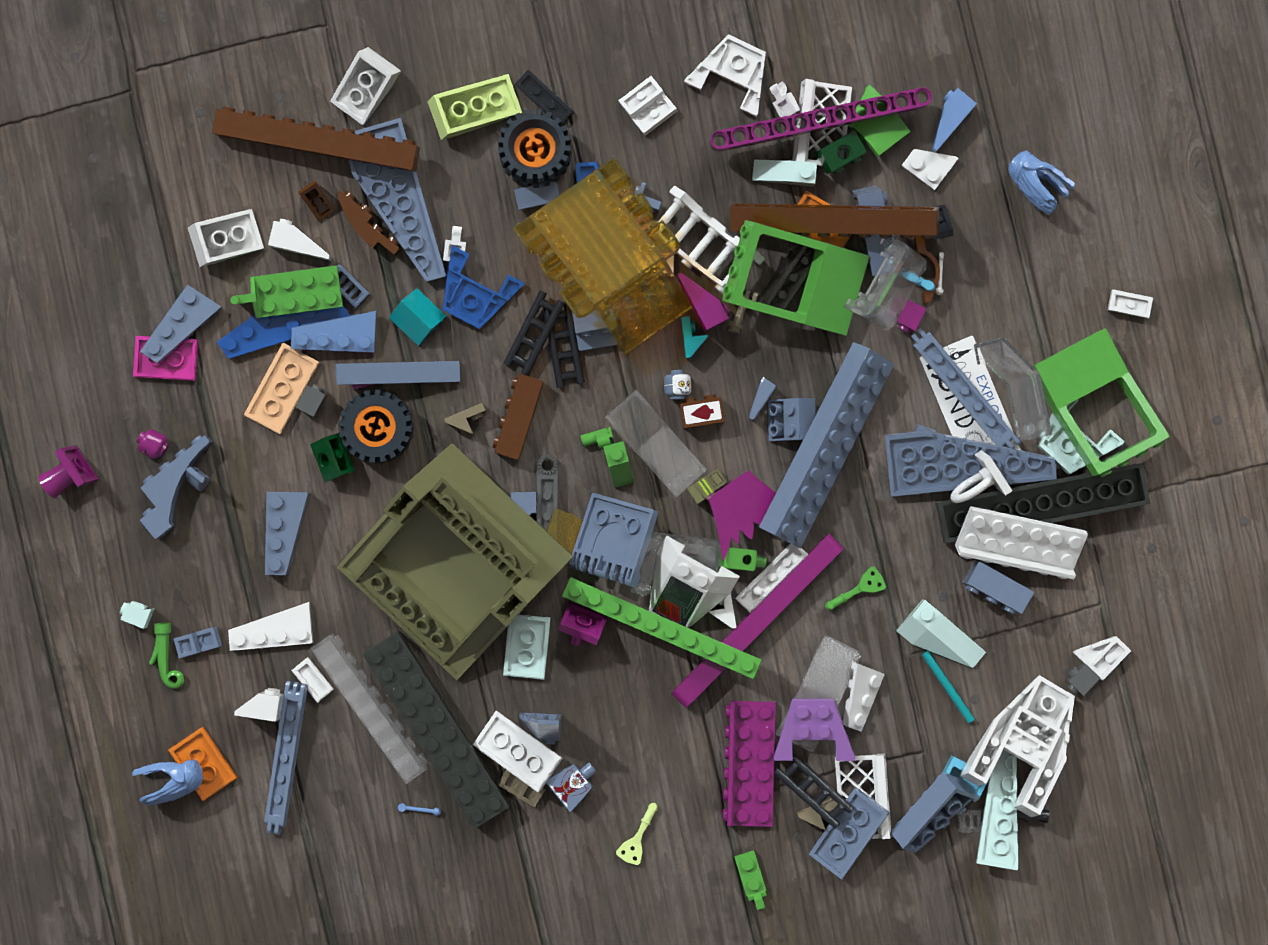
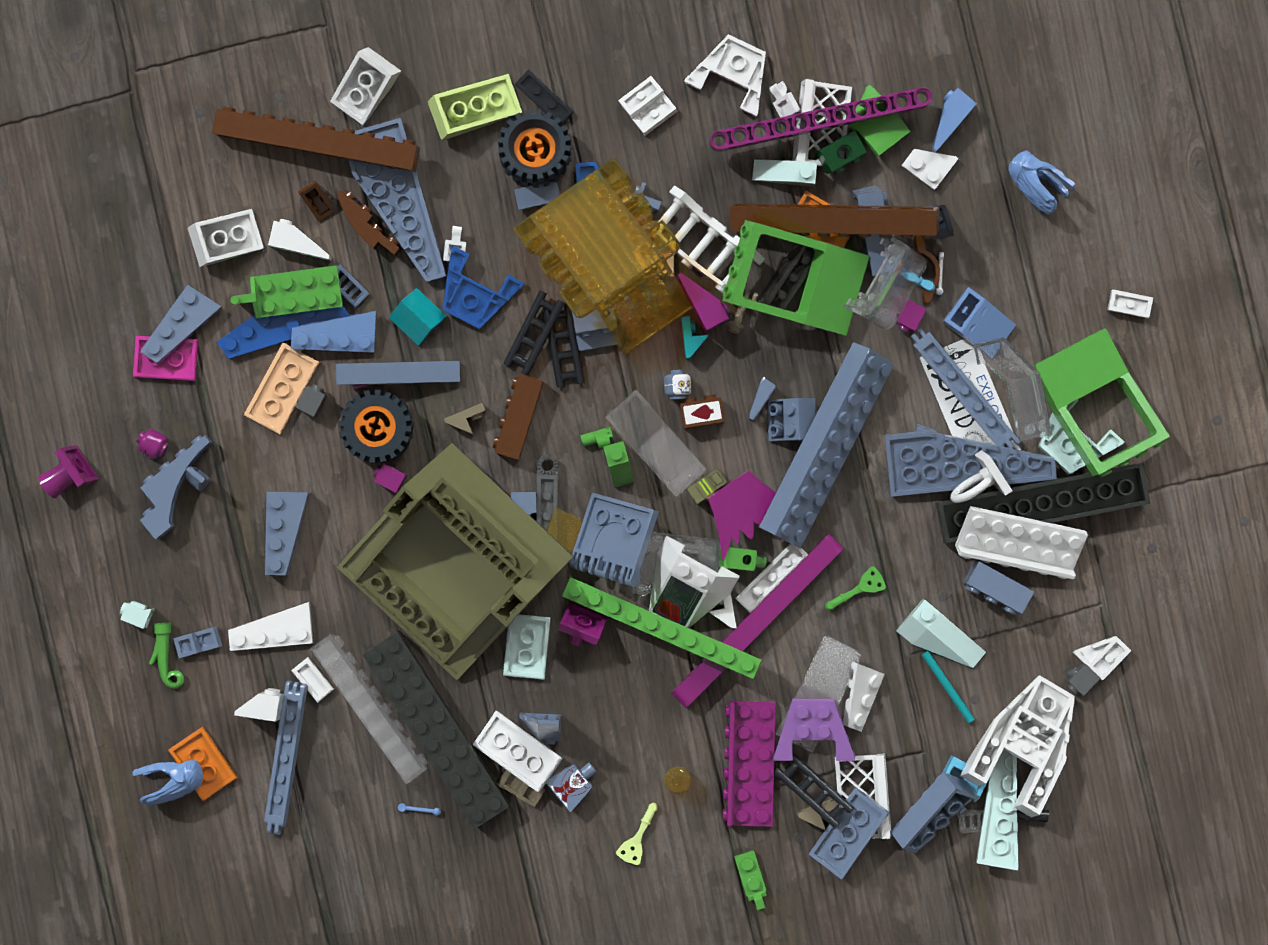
dark green brick [310,433,354,483] -> none
none -> magenta brick [373,463,407,493]
none -> clear yellow head [664,766,691,794]
none -> medium blue slope [942,287,1016,358]

